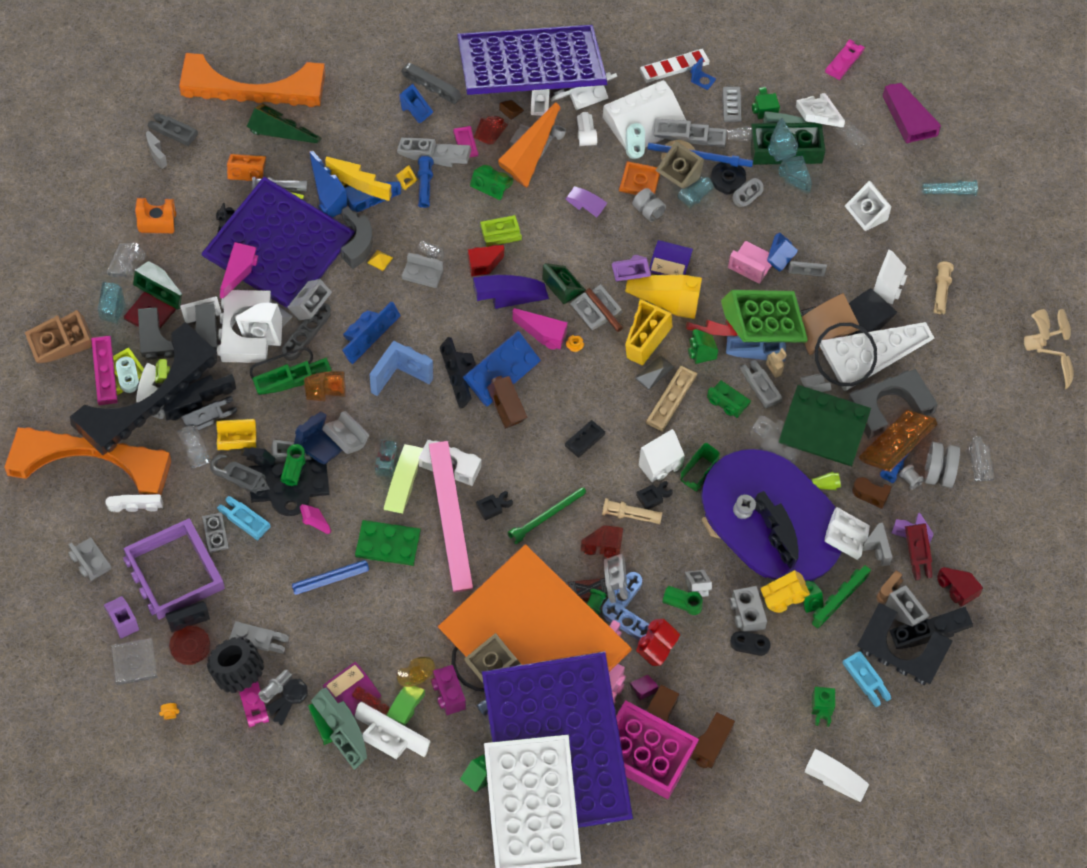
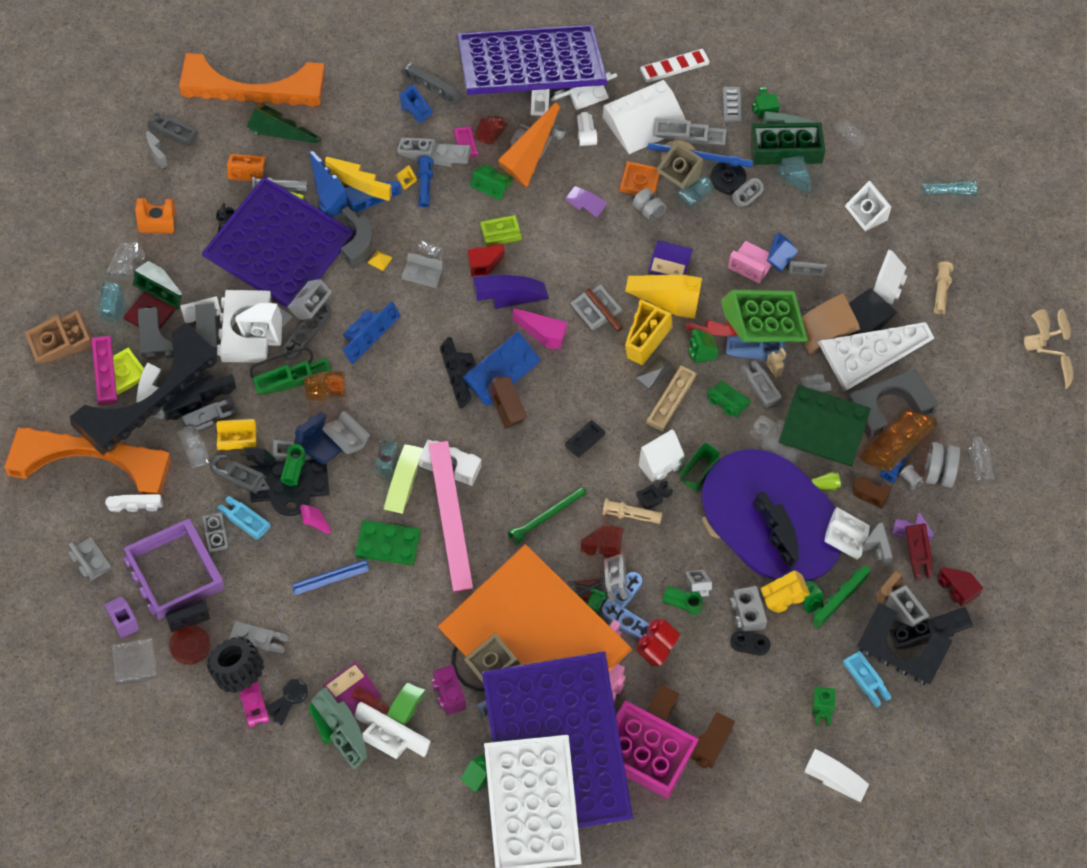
light aqua plate [116,357,139,393] -> none
lime plate [155,359,170,383] -> none
light orange plate [159,703,179,720] -> none
dark pink slope [220,242,259,299] -> none
light grey axle [259,670,292,703] -> none
medium blue bracket [370,341,433,396] -> none
clear yellow dish [397,657,435,687] -> none
black plate [476,491,513,521] -> none
reddish brown slope [499,100,524,120] -> none
dark green slope [542,263,586,304] -> none
light orange plate [566,335,584,352] -> none
medium lavender slope [612,255,651,281] -> none
light aqua plate [626,123,645,159] -> none
magenta slope [630,674,659,700] -> none
blue bracket [690,57,716,90] -> none
clear cone [728,125,751,143] -> none
light grey wheel [733,495,756,519] -> none
clear light blue slope [768,118,798,162] -> none
white wing [796,93,845,127] -> none
black piece [815,323,877,386] -> none
dark pink plate [825,39,865,80] -> none
magenta slope [883,83,941,144] -> none

